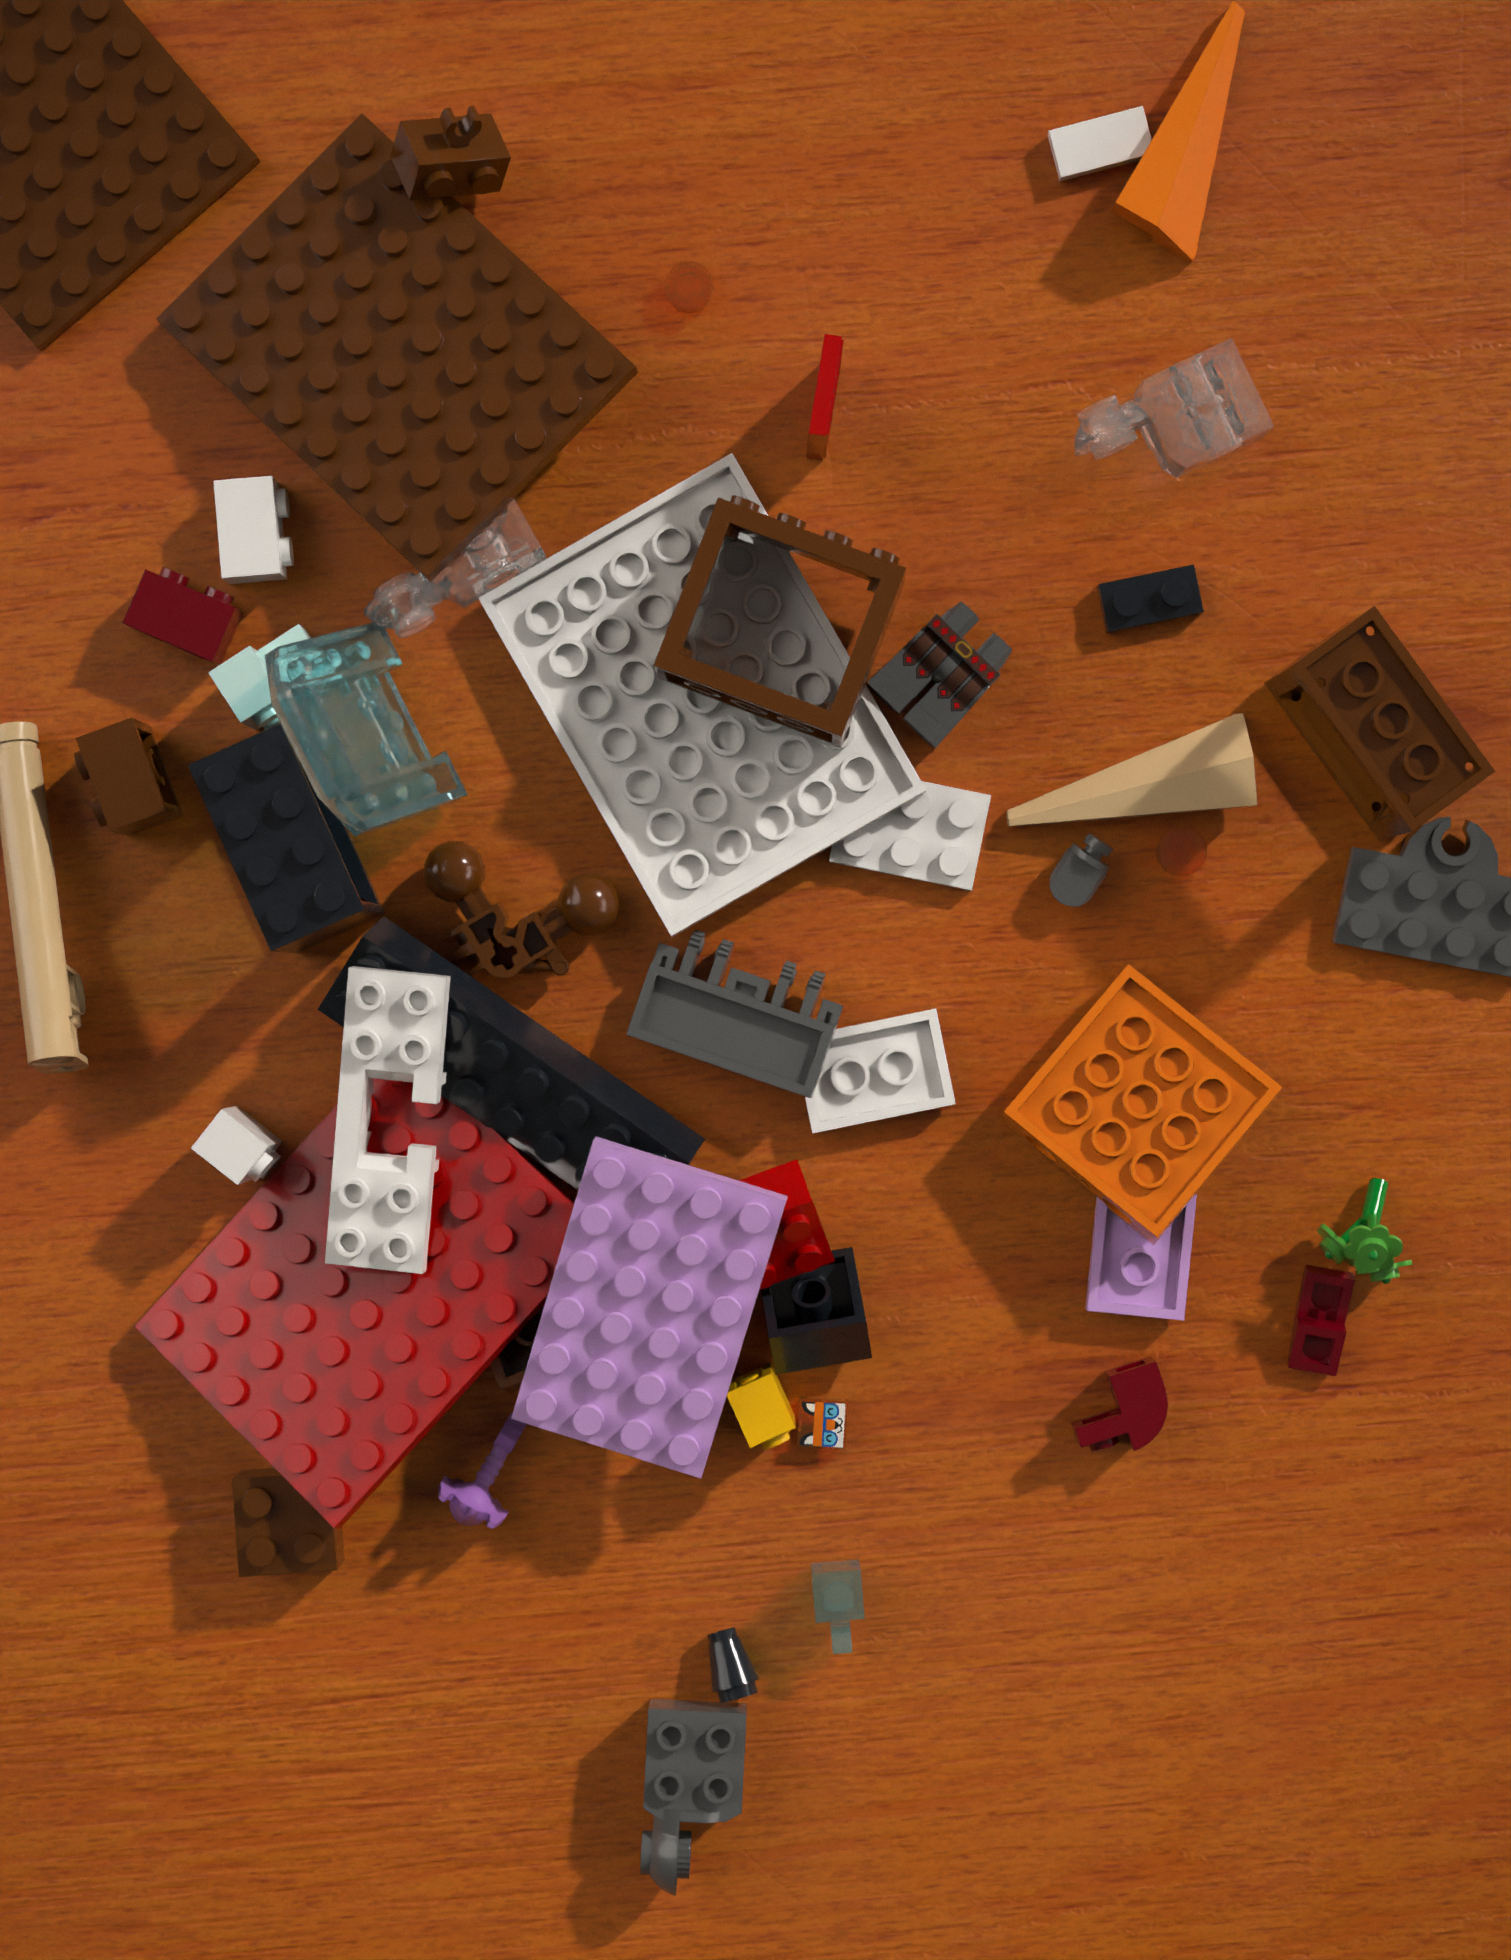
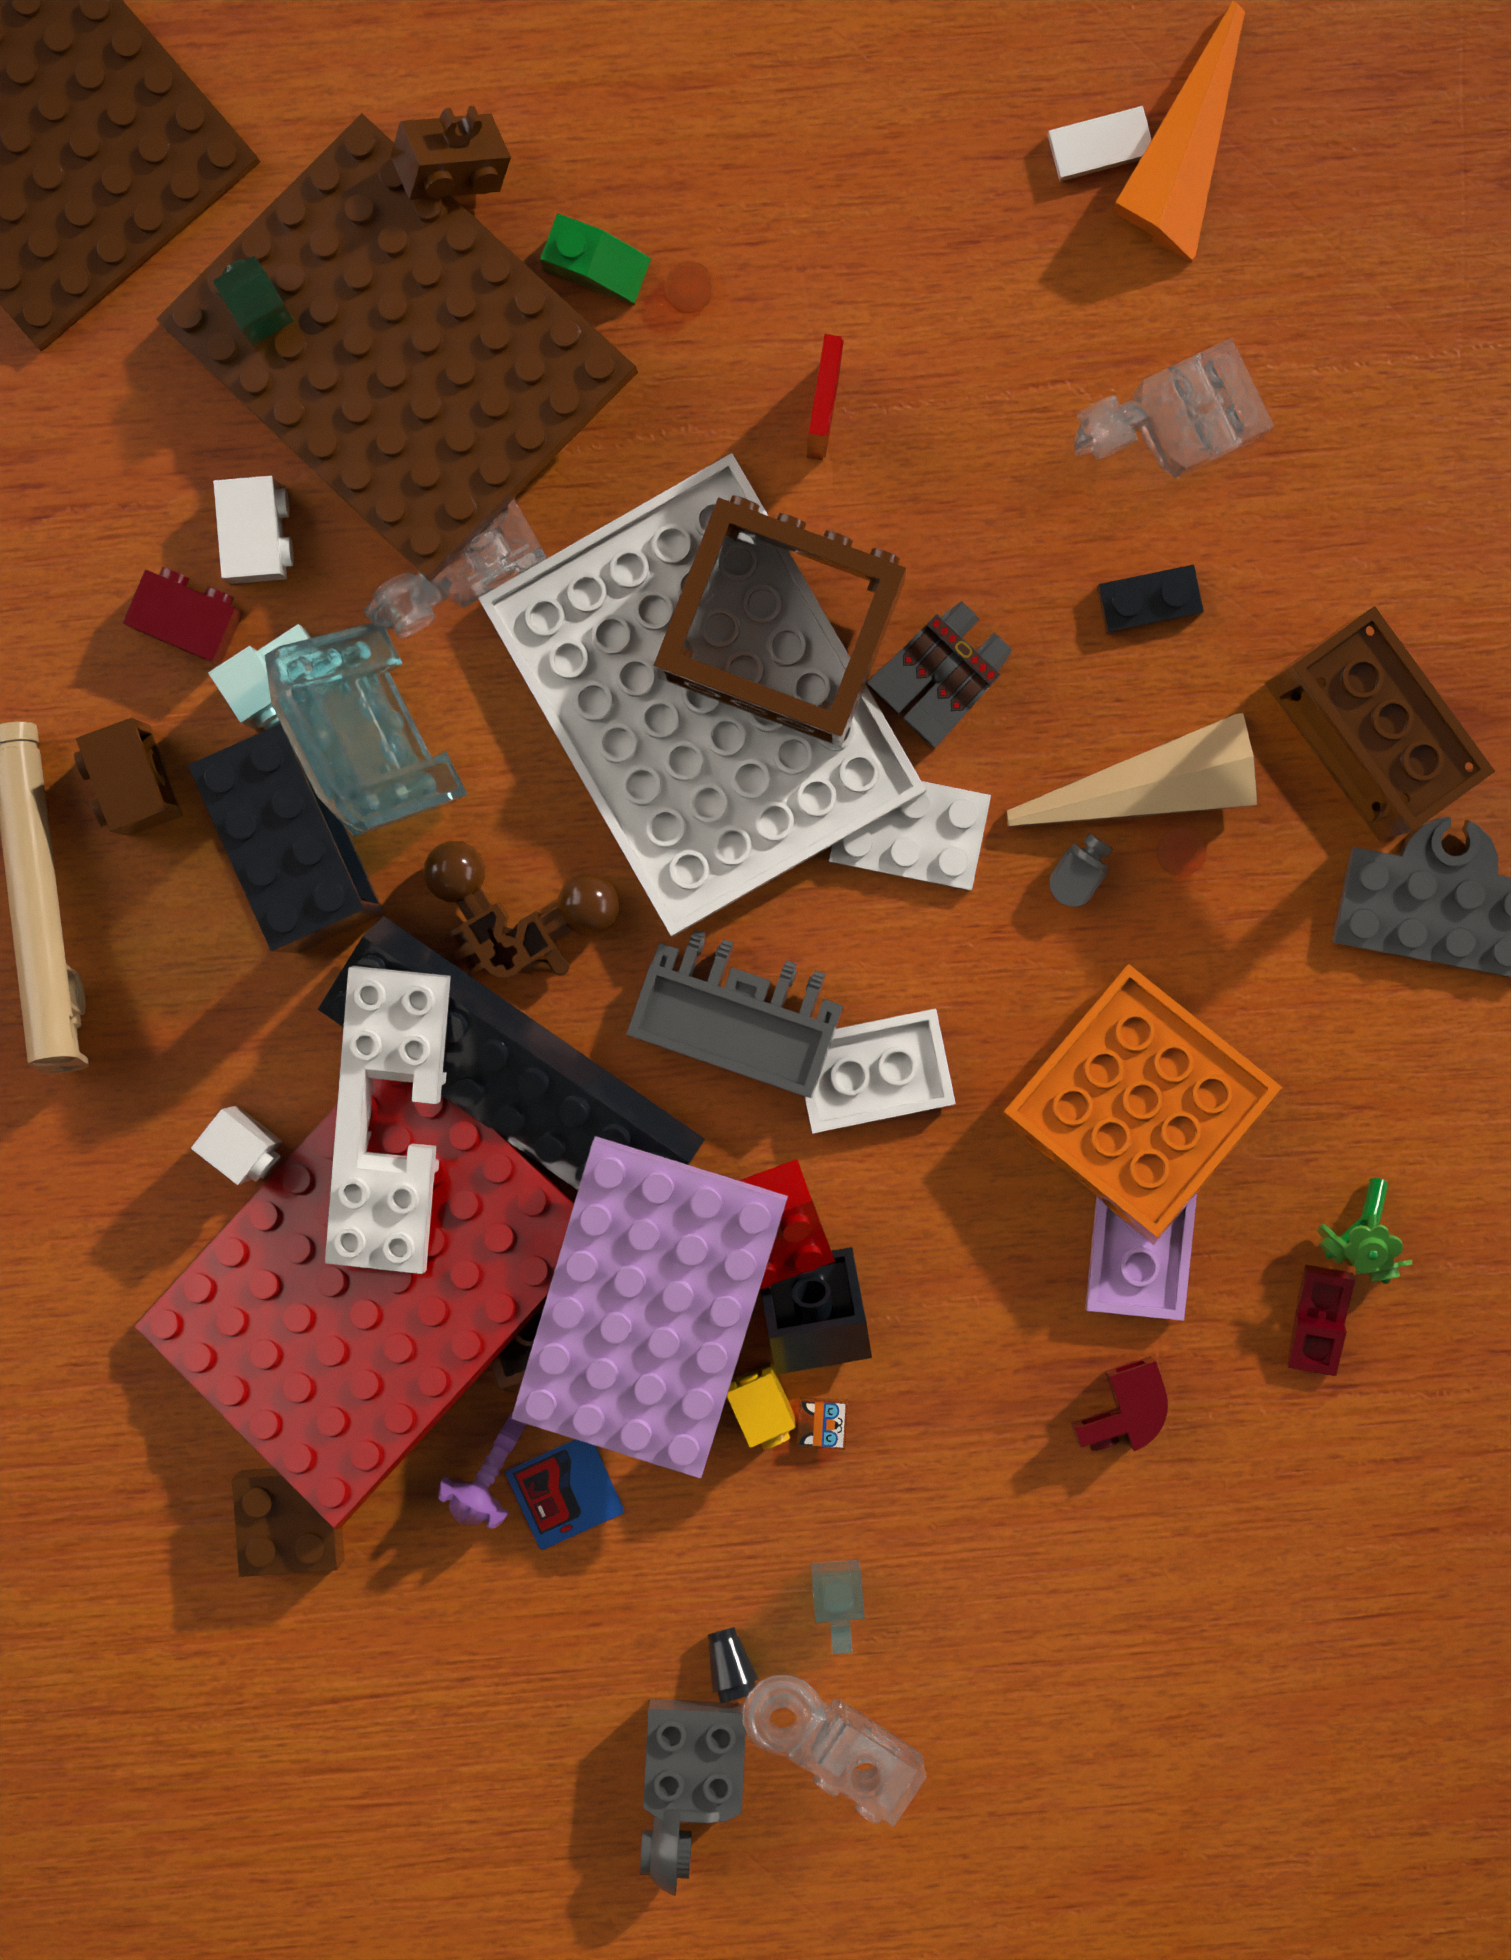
none -> clear green brick [212,255,295,346]
none -> sticker [506,1439,624,1550]
none -> green slope [540,213,651,305]
none -> clear brick [743,1675,927,1827]

